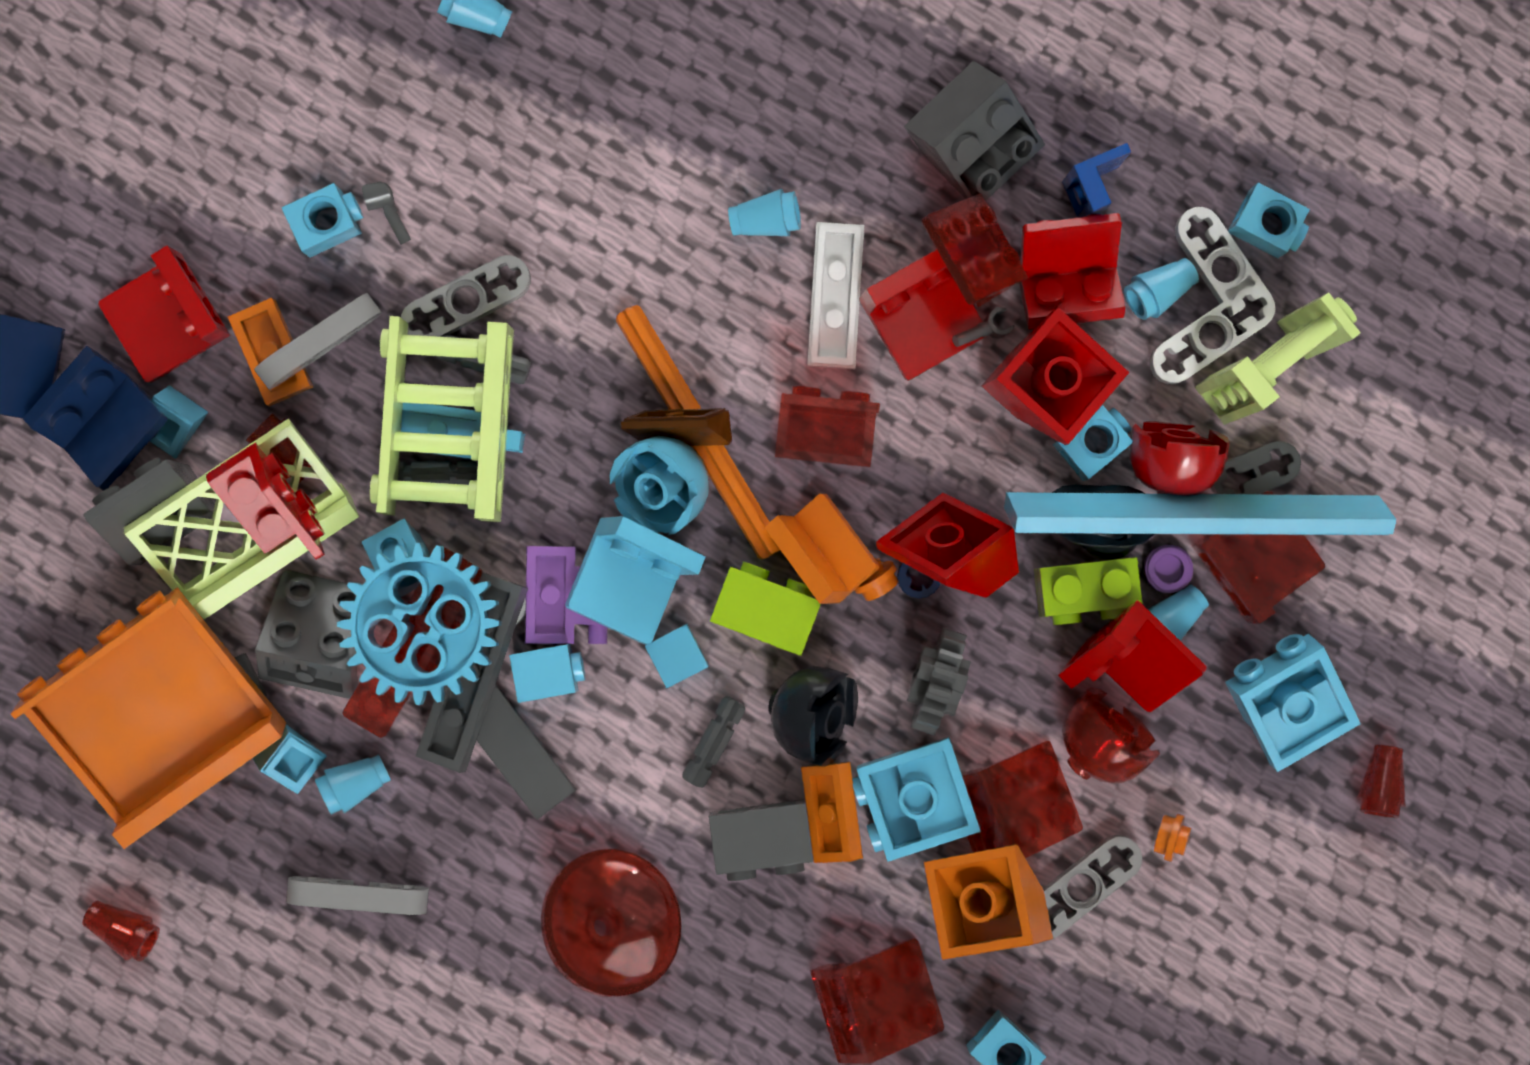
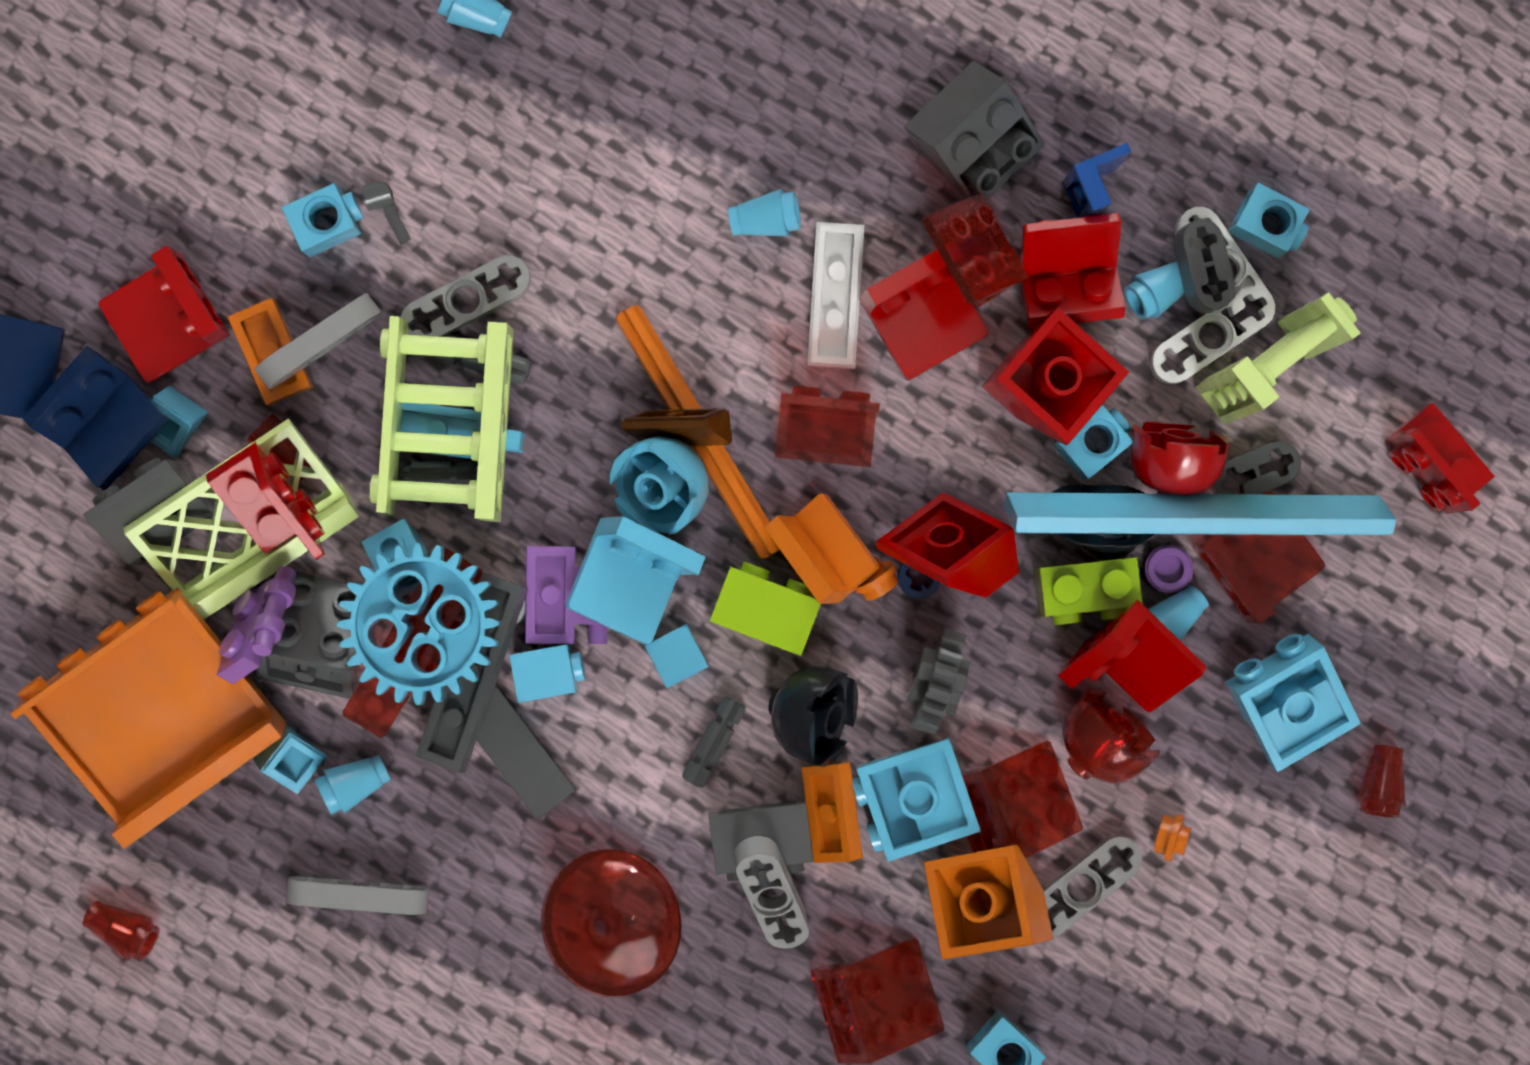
dark grey hand [952,307,1015,347] -> none
none -> medium lavender plate [217,566,296,684]
none -> light grey beam [734,836,809,949]
none -> dark grey beam [1174,219,1235,313]
none -> red bracket [1385,403,1495,514]

